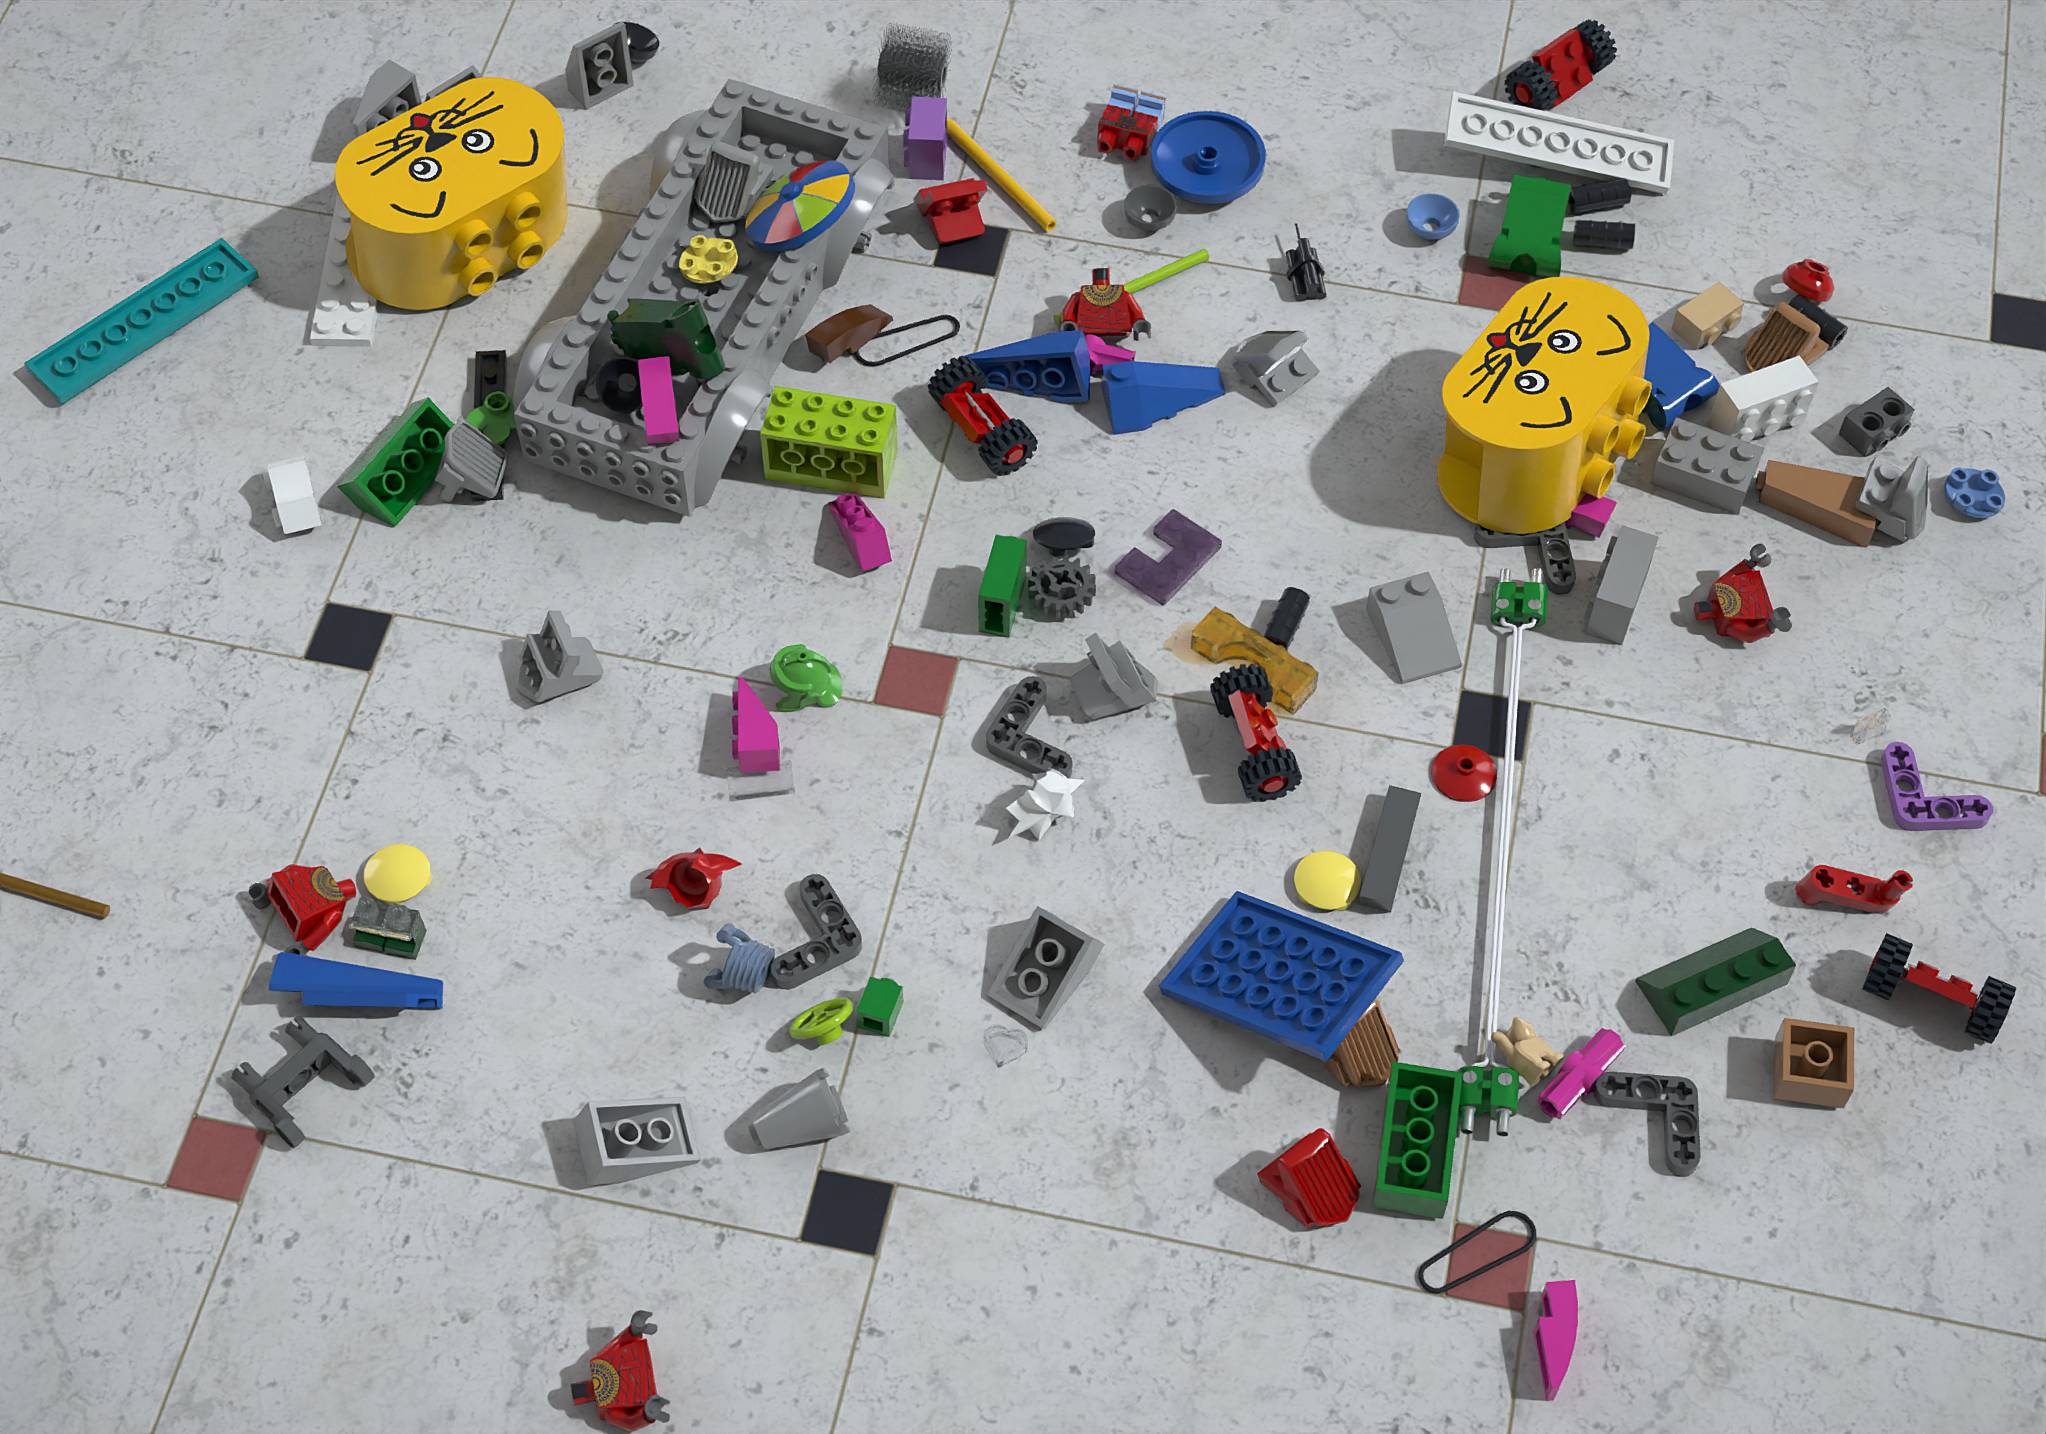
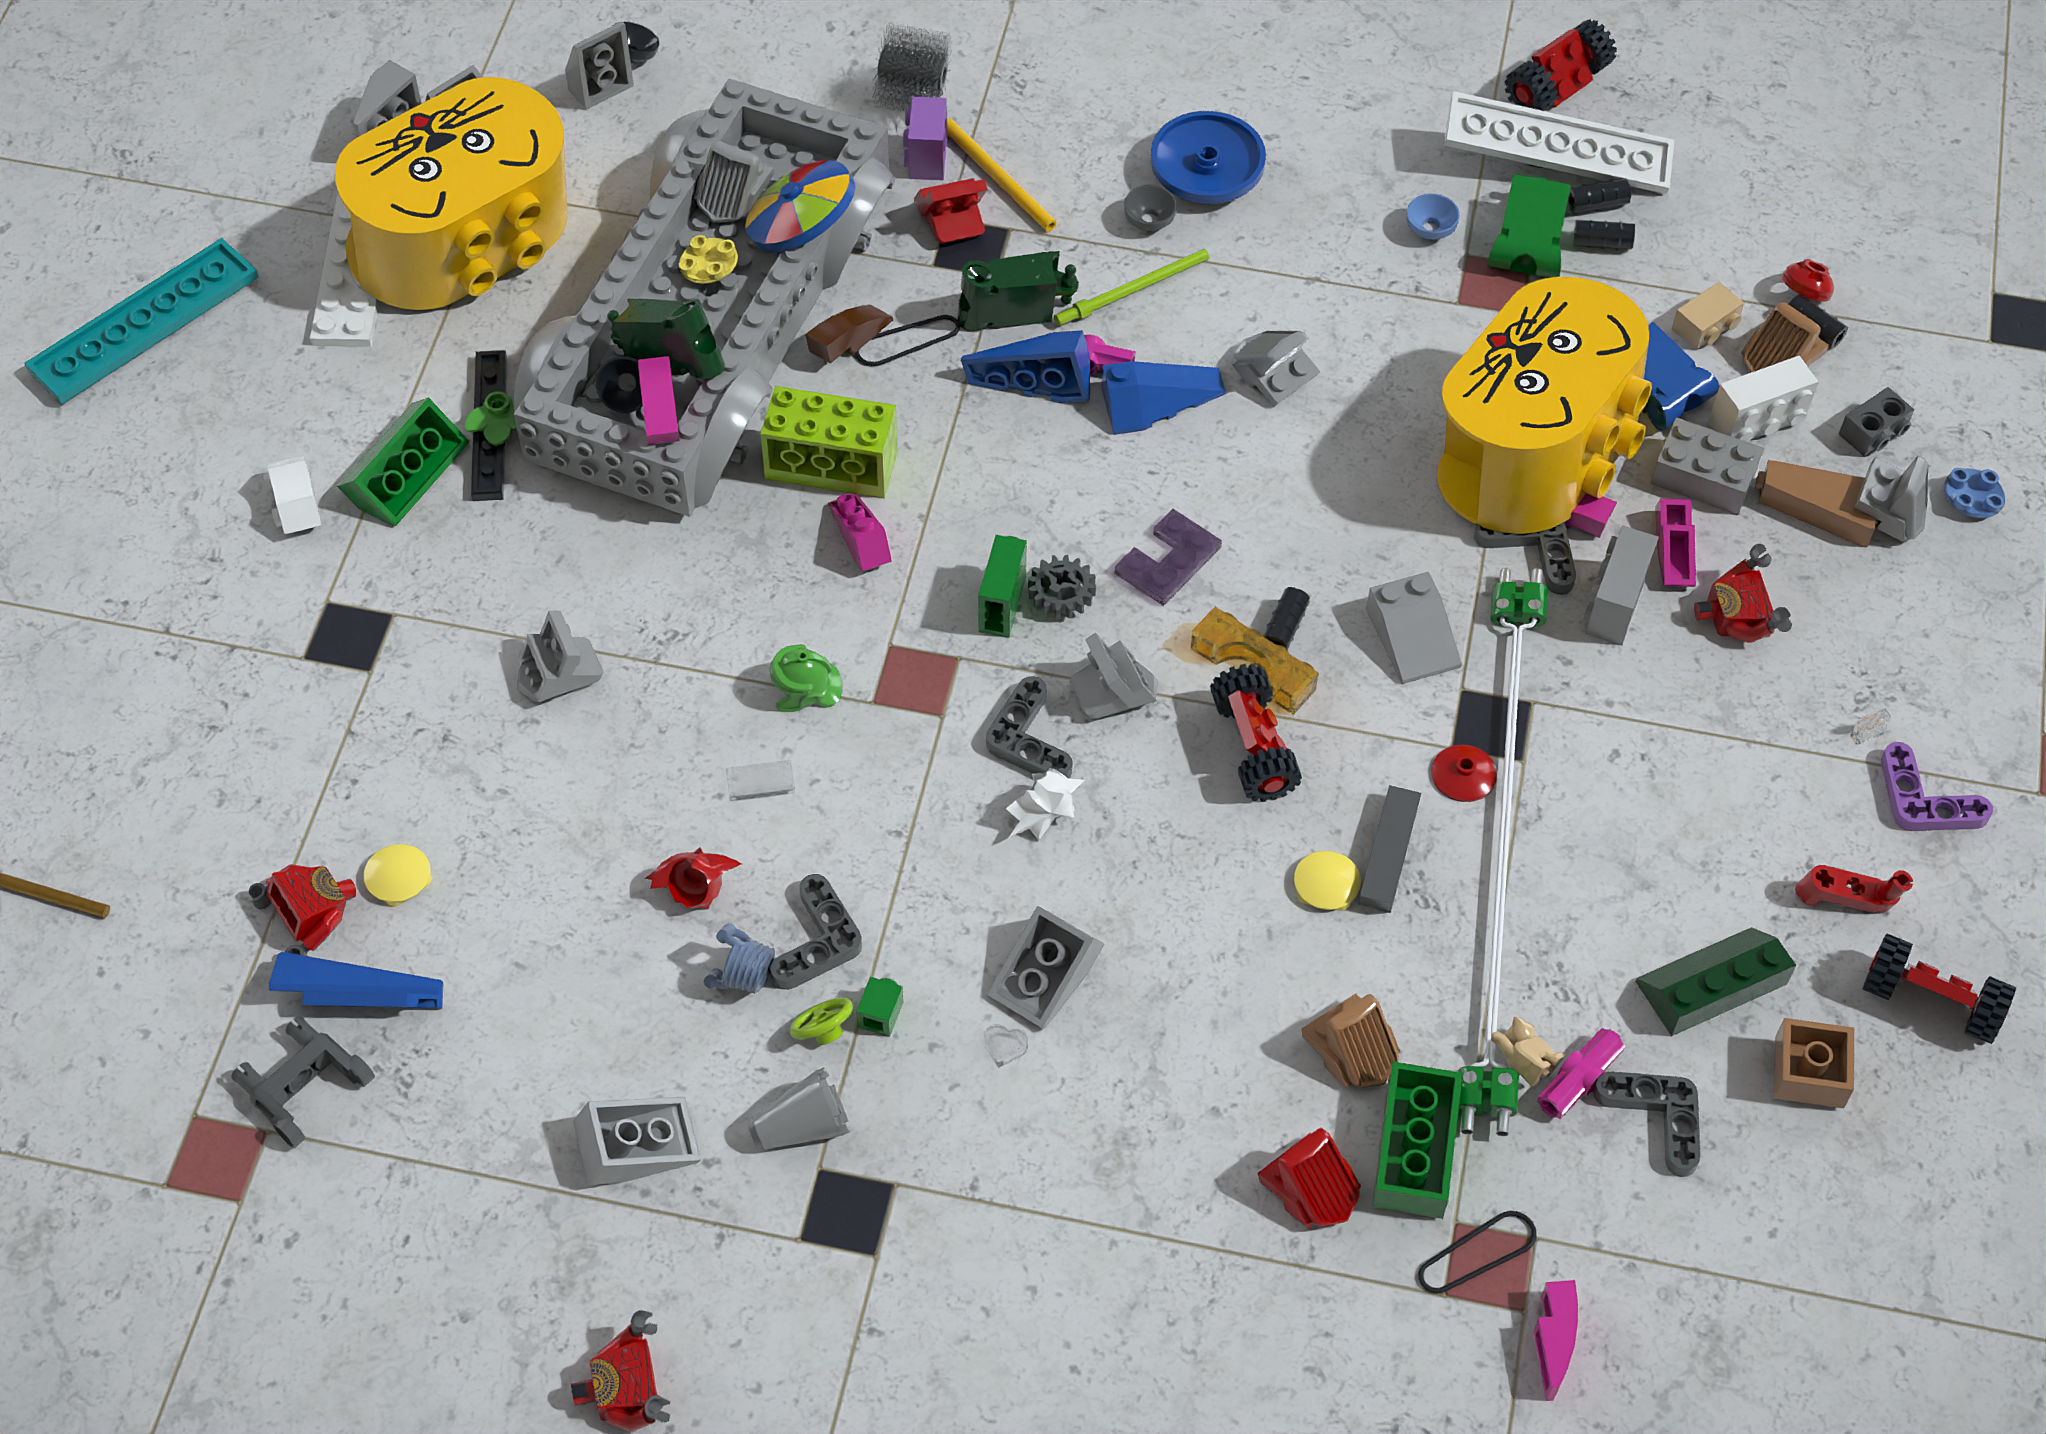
clear hips [349,896,427,960] -> none
light grey piece [435,416,508,503] -> none
dark pink slope [732,678,780,773] -> none
plate [928,356,1038,476] -> none
black dish [1033,517,1095,556] -> none
red torso [1059,268,1151,341] -> none
hips [1097,84,1166,161] -> none
blue plate [1158,891,1404,1061] -> none
black piece [1285,223,1327,301] -> none
none -> dark green piece [957,251,1079,331]
none -> dark pink slope [1655,499,1696,587]

